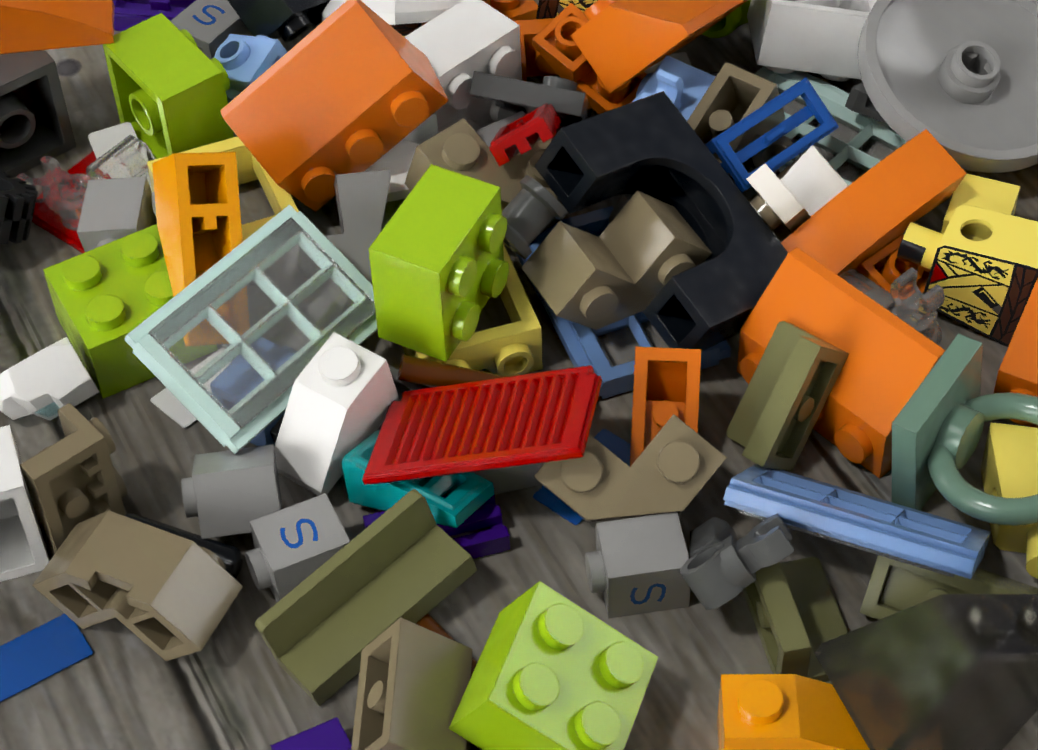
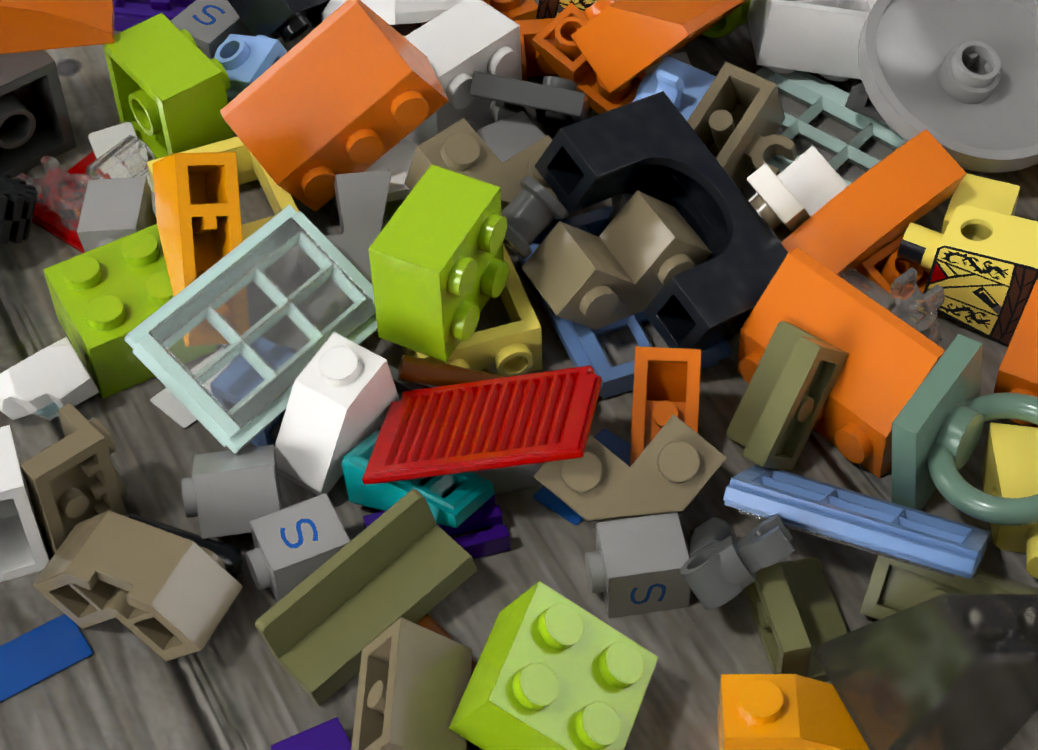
red tile [489,103,561,167] -> none
blue tile [705,77,839,193] -> none

